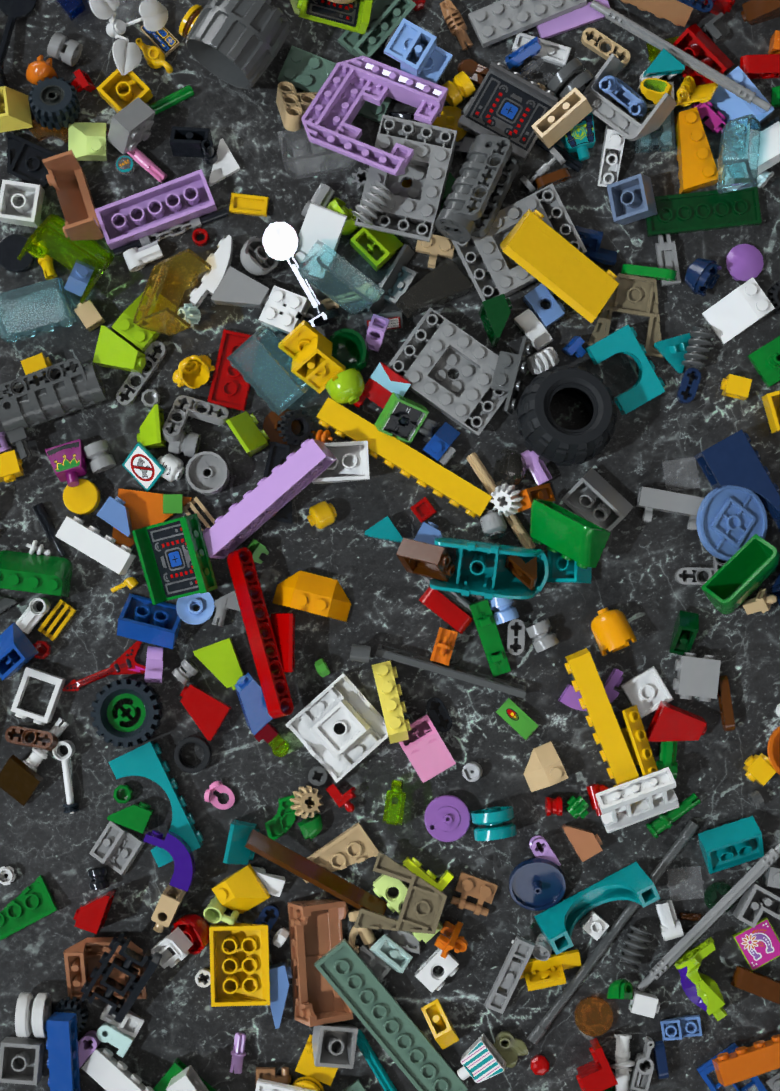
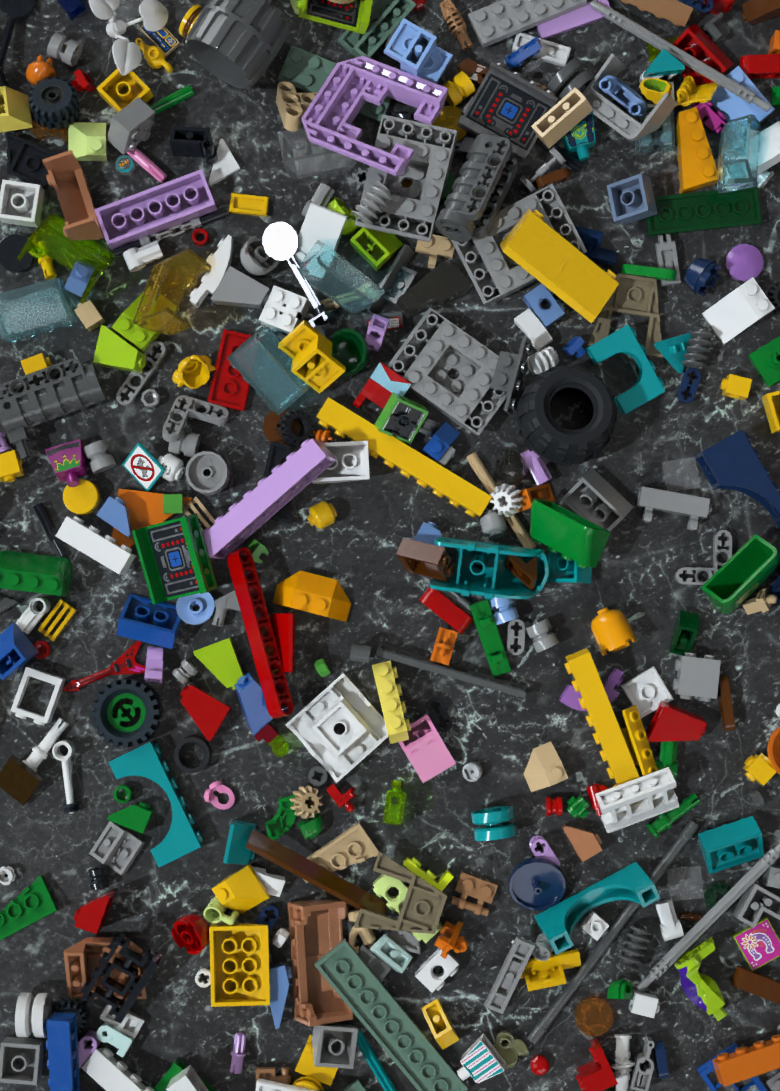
reddish brown beam [5,726,58,751] -> none
white hair [26,540,52,556] -> none
yellow hand [111,577,139,593] -> none
lime slope [137,404,166,449] -> none
dark purple arch [144,830,195,892] -> none
tan torso [151,883,186,933] -> none
white window [151,927,193,969] -> none
light aqua gear [177,303,201,327] -> none
lime slope [226,411,270,457] -> none
lime cylinder [325,368,365,405] -> none
teal slope [364,516,403,543] -> none
red tile [410,497,437,524] -> none
medium lavender wheel [424,795,471,842] -> none
dark green slope [479,294,512,349] -> none
bright green slope [496,698,539,740] -> none
tan beam [581,27,630,68] -> none
white slope [597,125,625,187] -> none
medium blue slope [660,1014,703,1041] -> none
medium blue plate [696,486,768,561] -> none

